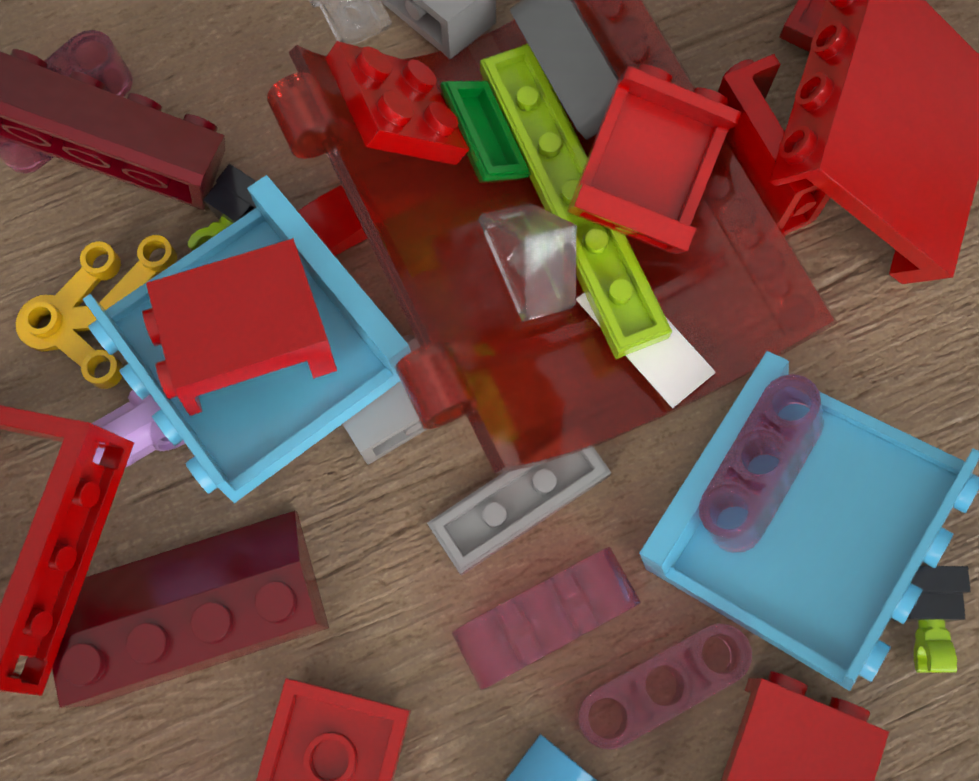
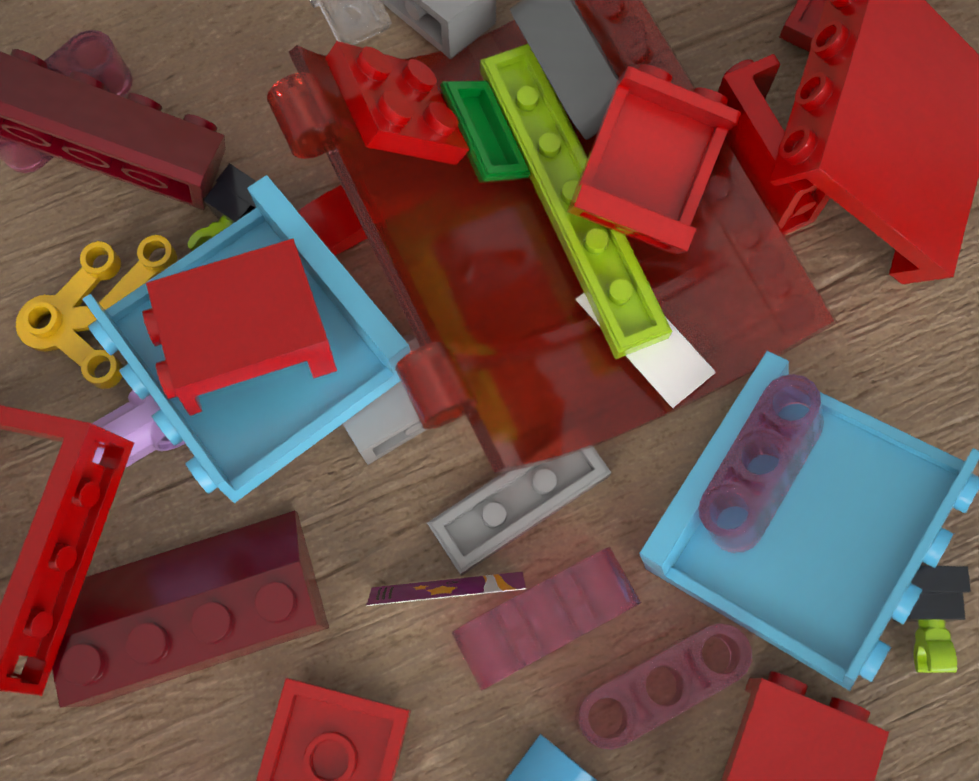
clear slope [478,203,577,322] -> none
none -> magenta sticker [366,571,526,606]

